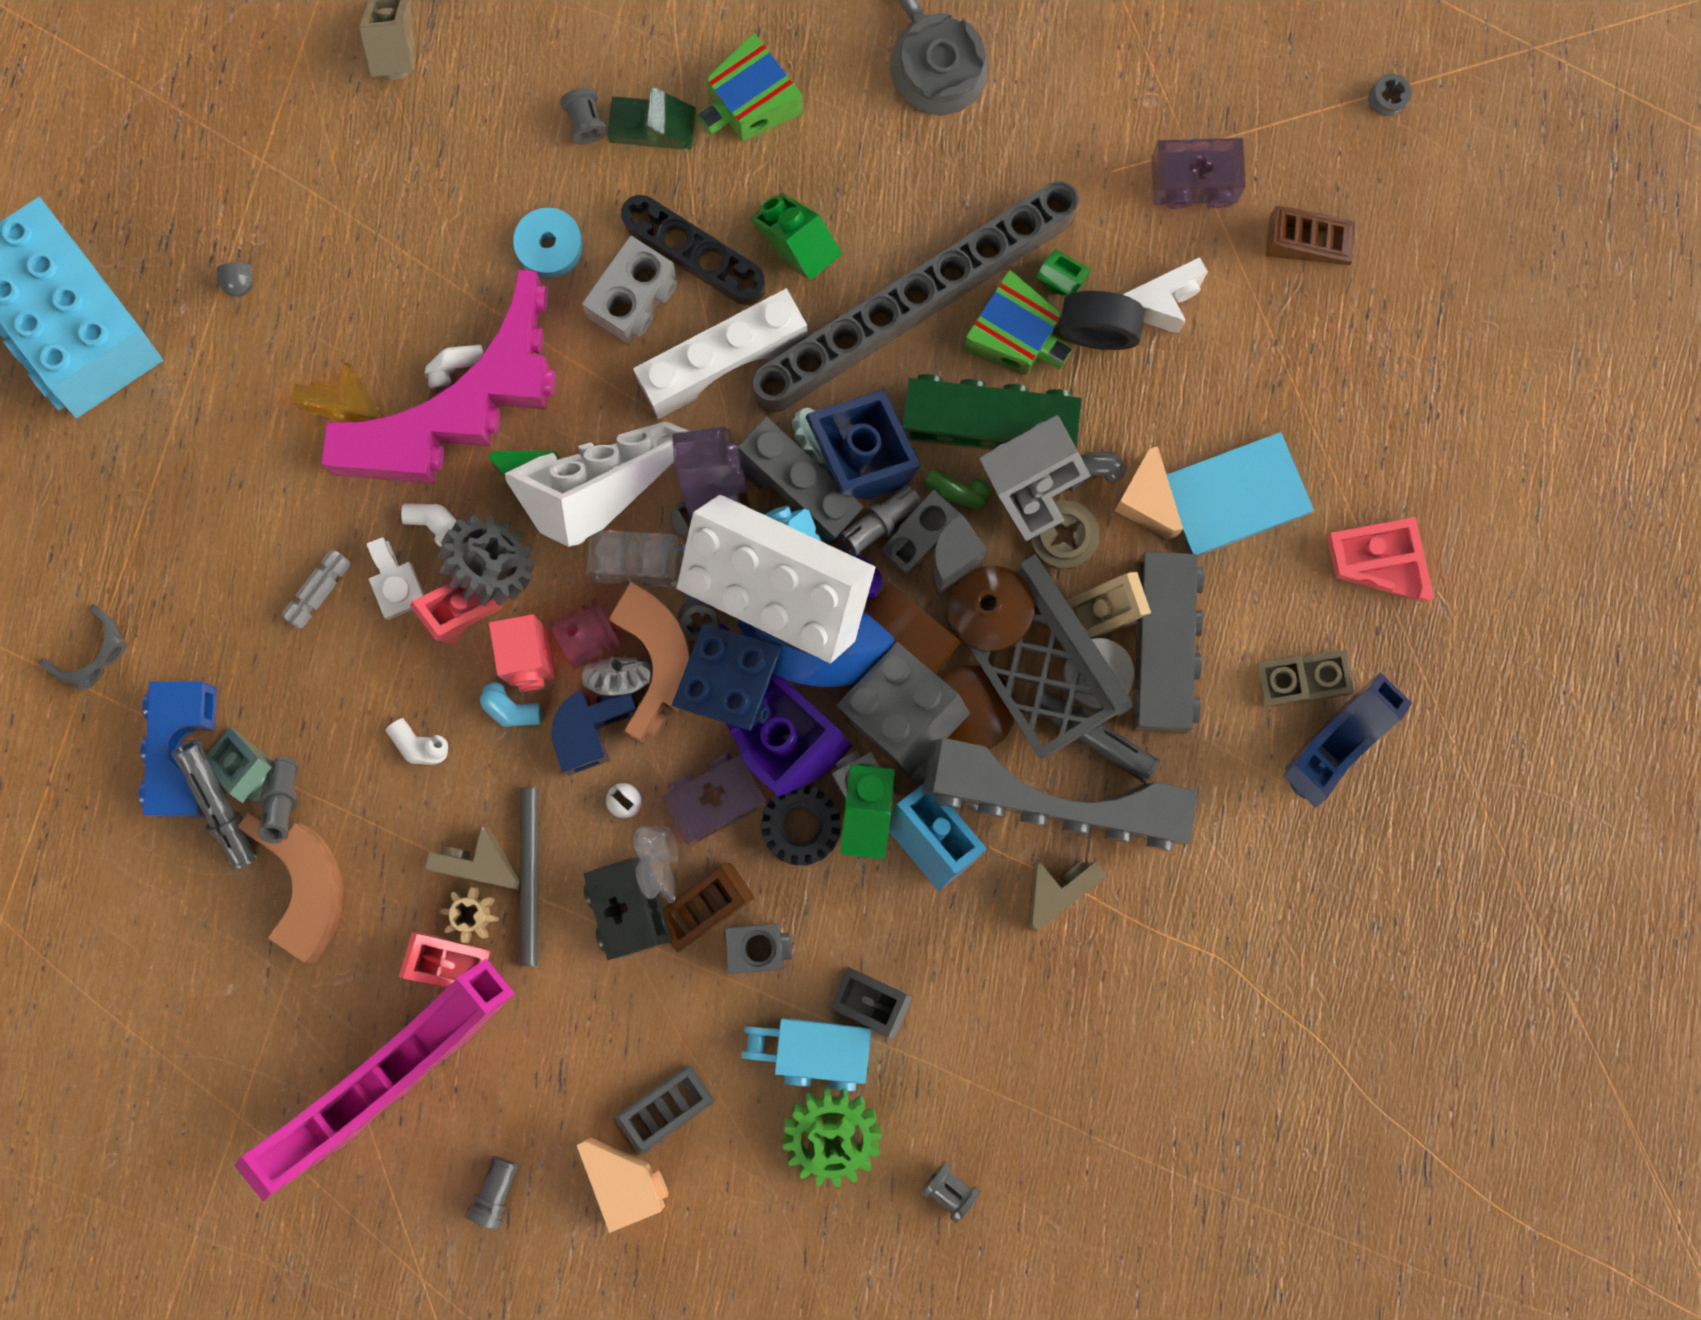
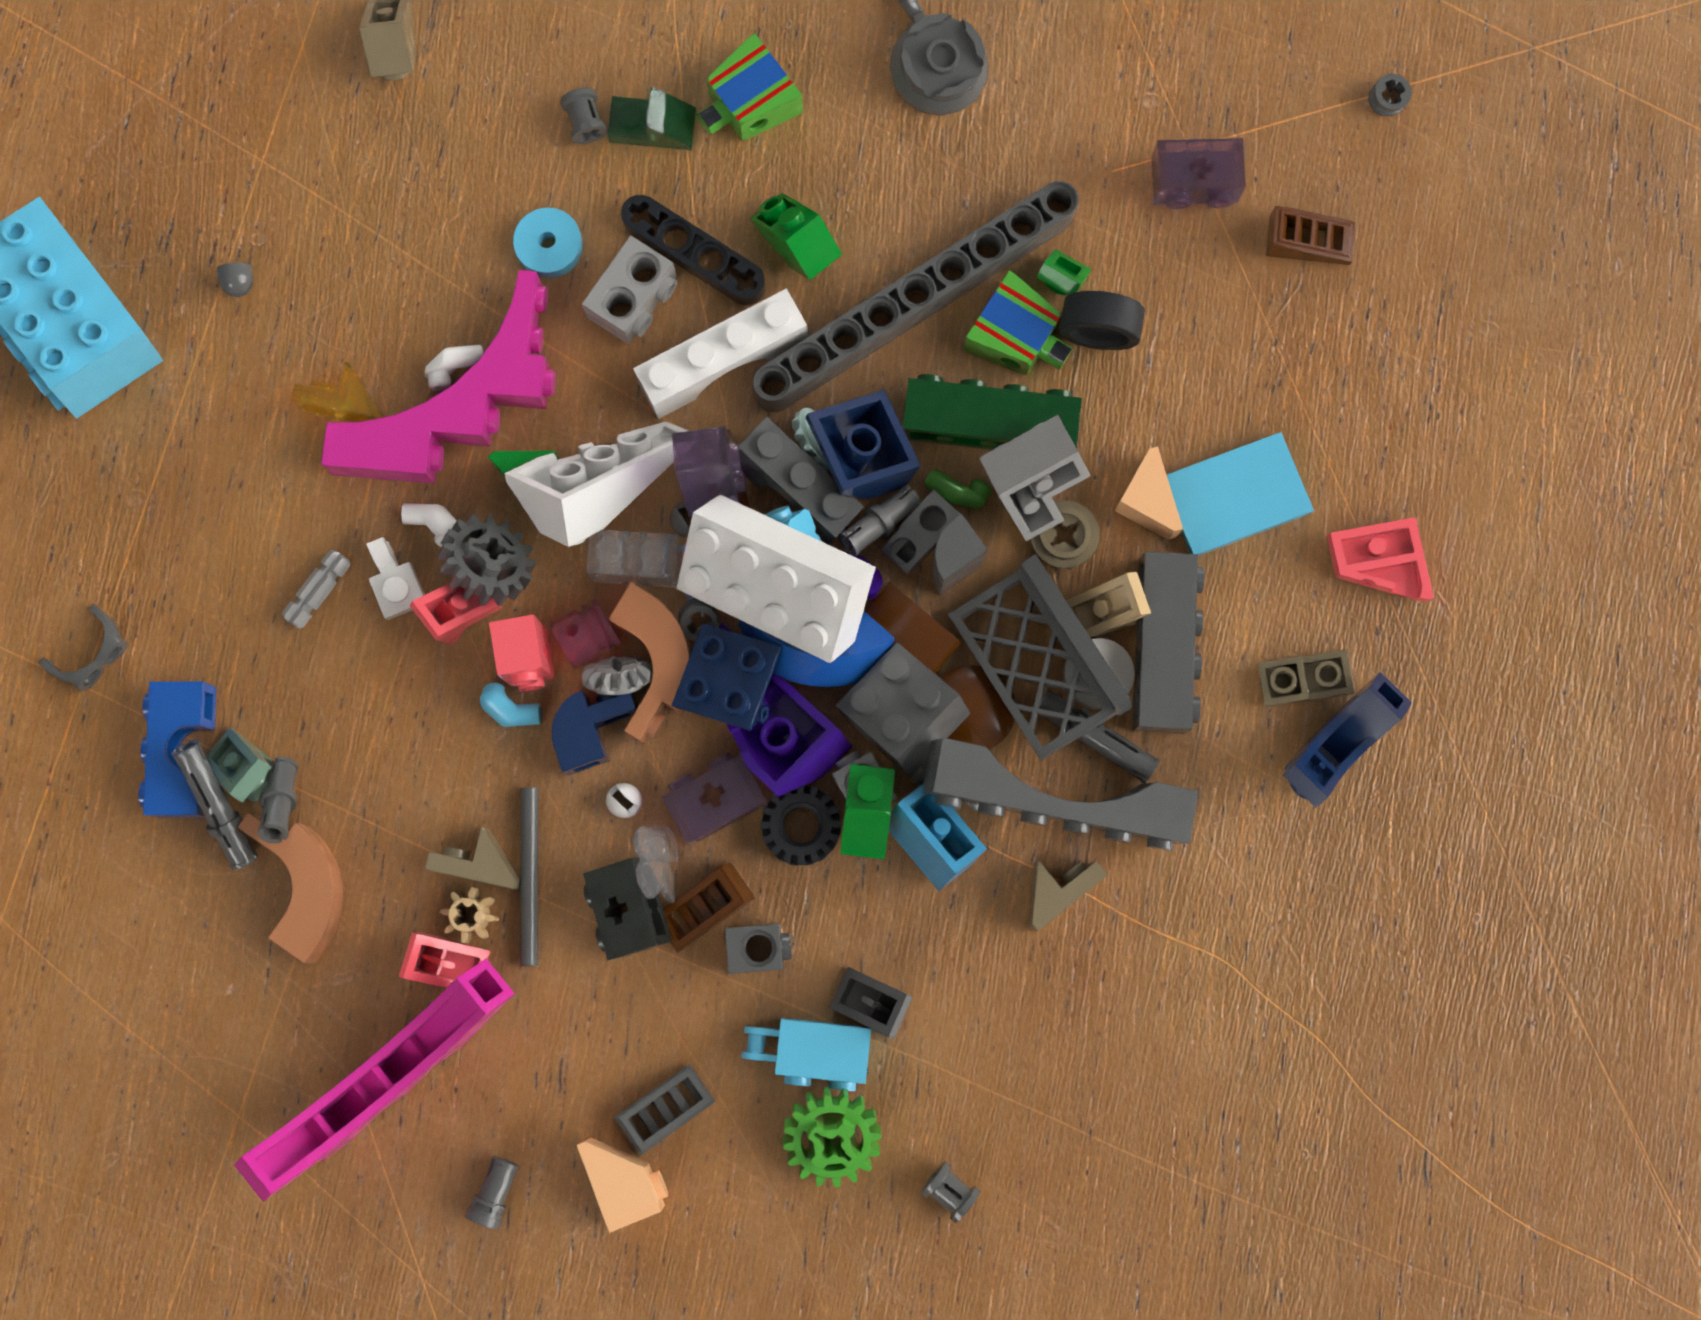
white arm [385,718,448,765] -> none
reddish brown dish [947,566,1035,652] -> none
dark grey arm [1068,452,1126,492] -> none
white slope [1123,257,1208,333] -> none

